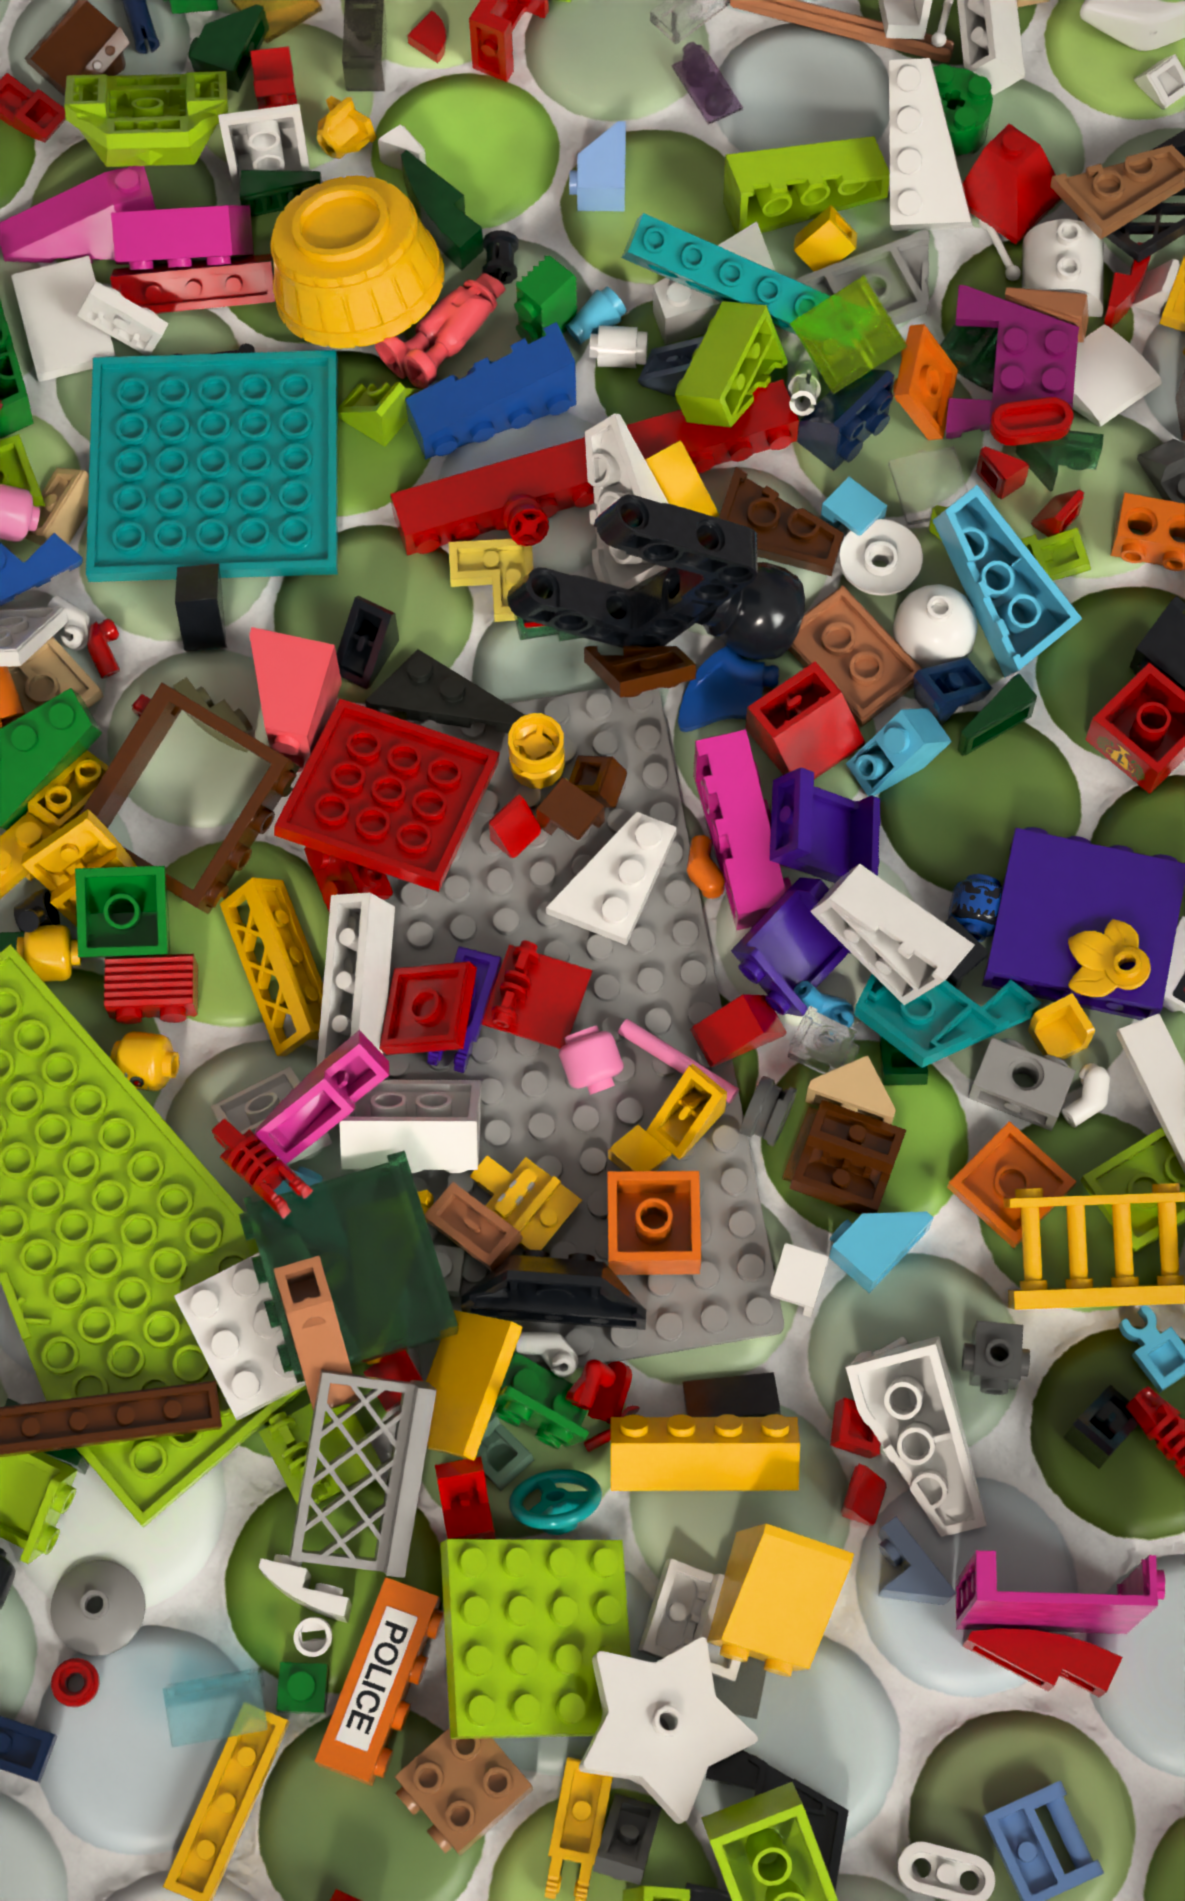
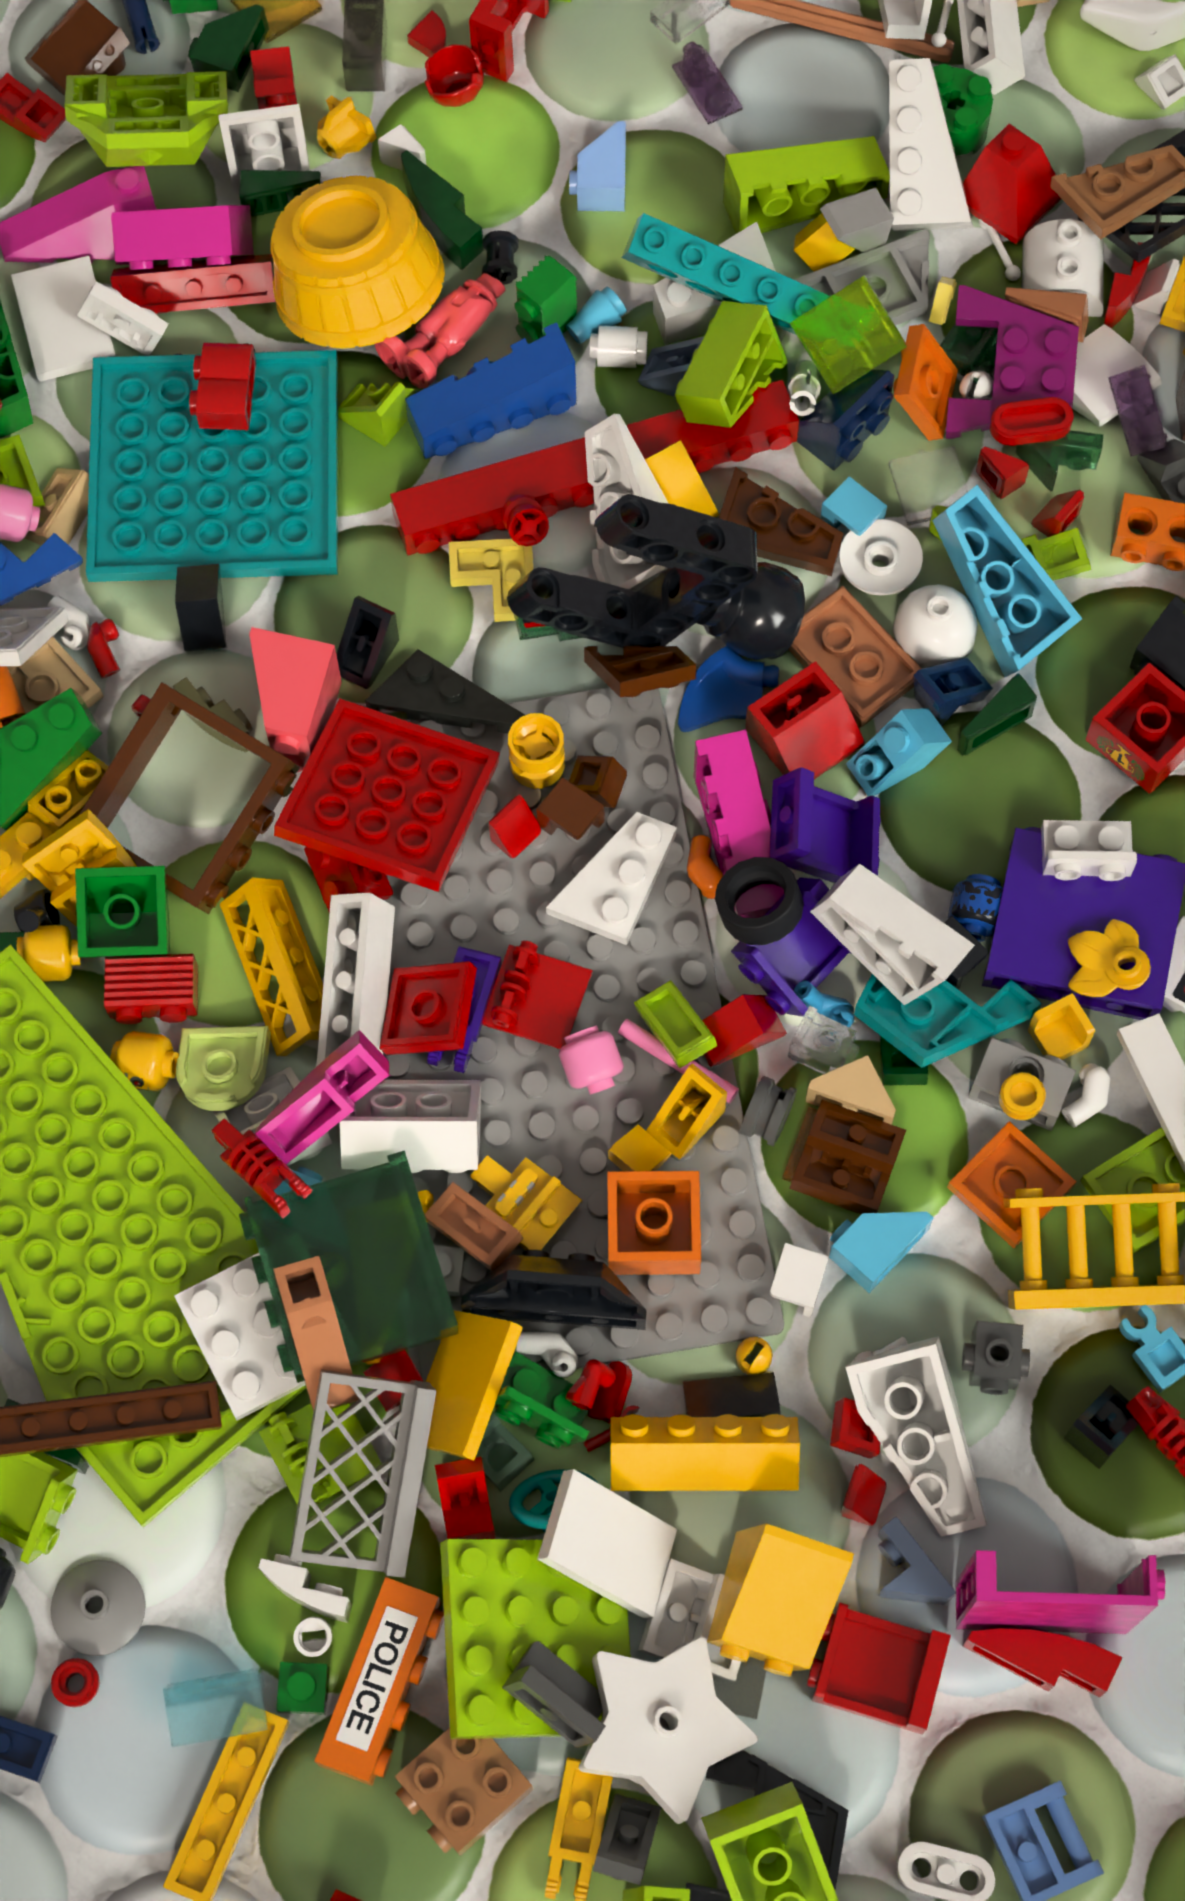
none -> yellowish green tile [176,1026,271,1111]
none -> red brick [189,343,256,430]
none -> red hair [425,44,484,107]
none -> dark grey panel [502,1641,605,1748]
none -> white tile [537,1469,677,1618]
none -> lime tile [634,980,717,1069]
none -> black tyre [715,857,804,945]
none -> yellow hinge [735,1337,773,1375]
none -> red panel [806,1602,951,1735]
none -> light grey slope [820,188,894,253]
none -> light yellow tile [929,276,957,325]
none -> white hinge [959,371,994,400]
none -> yellow tile [999,1072,1046,1120]
none -> white bracket [1041,820,1137,881]
none -> clear purple hinge [1108,365,1168,457]

